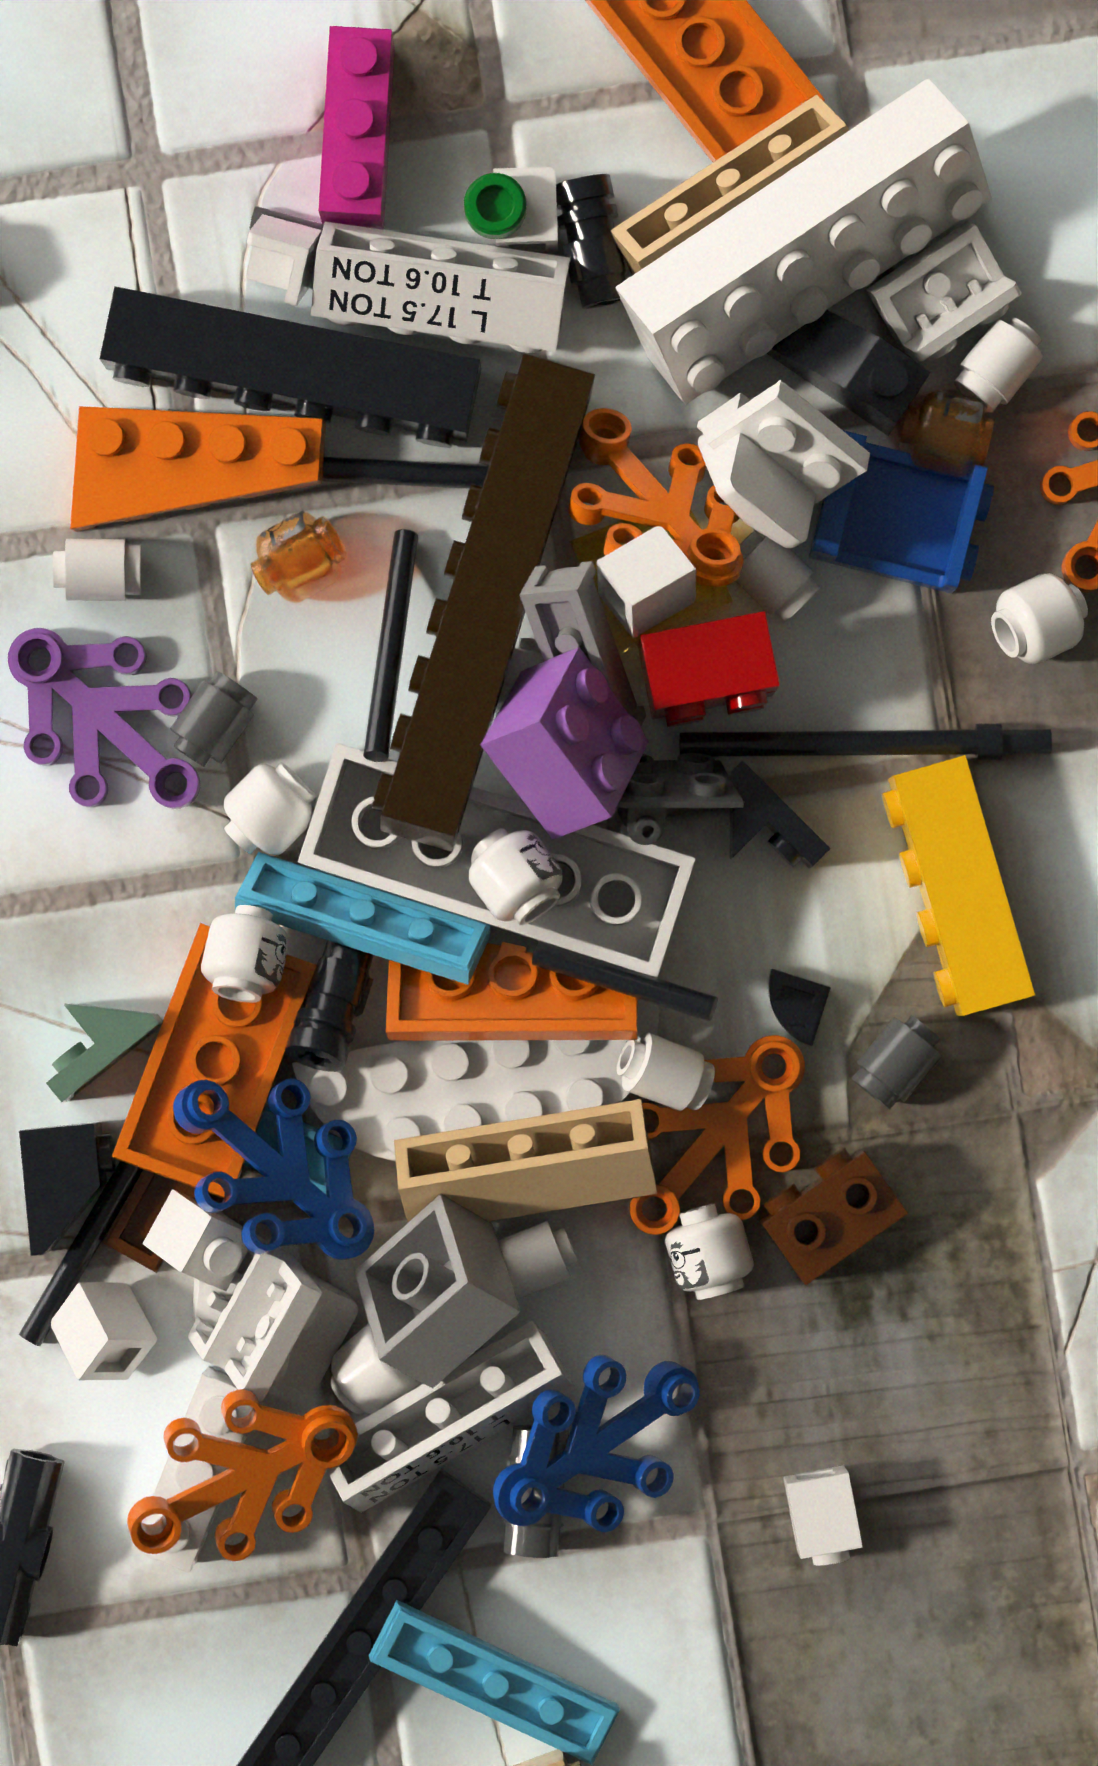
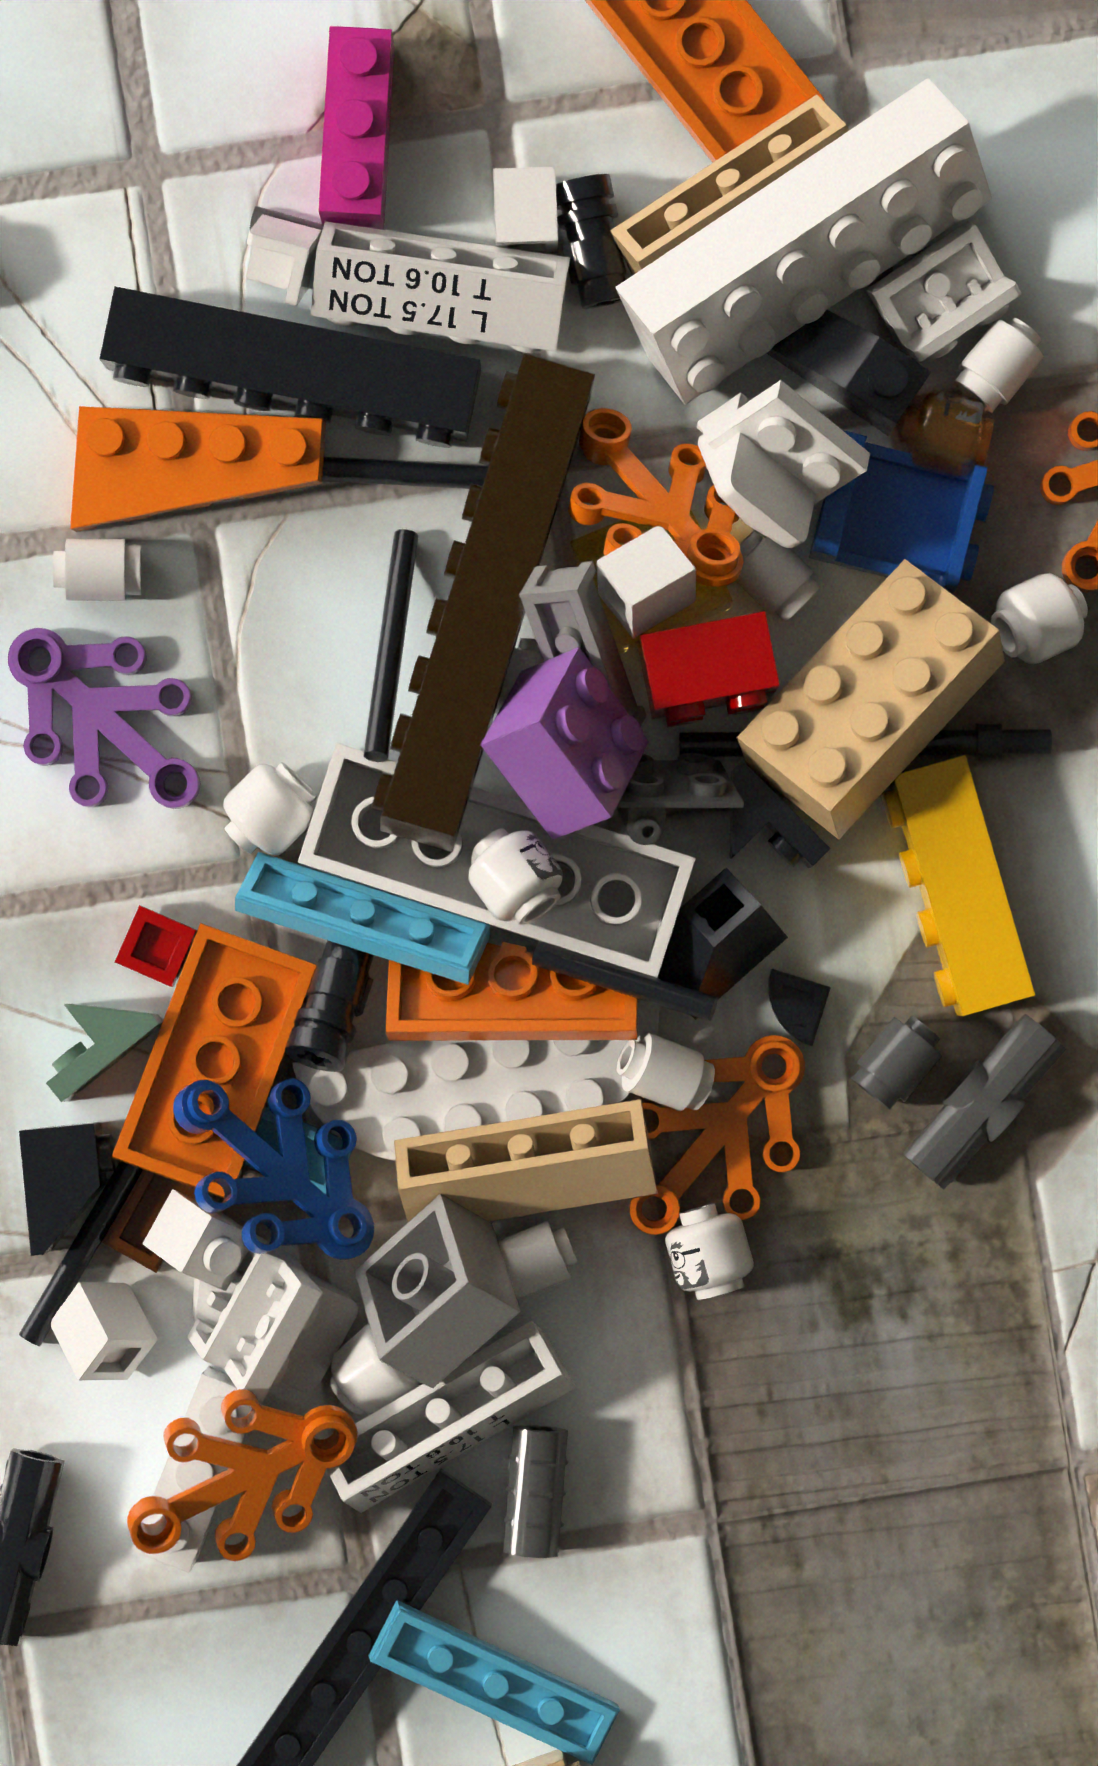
dark grey brick [170,671,258,767] -> none
white head [201,905,289,1003] -> none
clear orange head [251,511,347,604] -> none
green tile [464,173,526,239] -> none
blue plant [493,1355,700,1533] -> none
reddish brown brick [759,1148,908,1286] -> none
white brick [783,1465,863,1565] -> none
none -> red plate [115,905,197,987]
none -> black slope [657,867,788,1020]
none -> tan brick [737,559,1005,839]
none -> dark grey piece [902,1014,1066,1190]

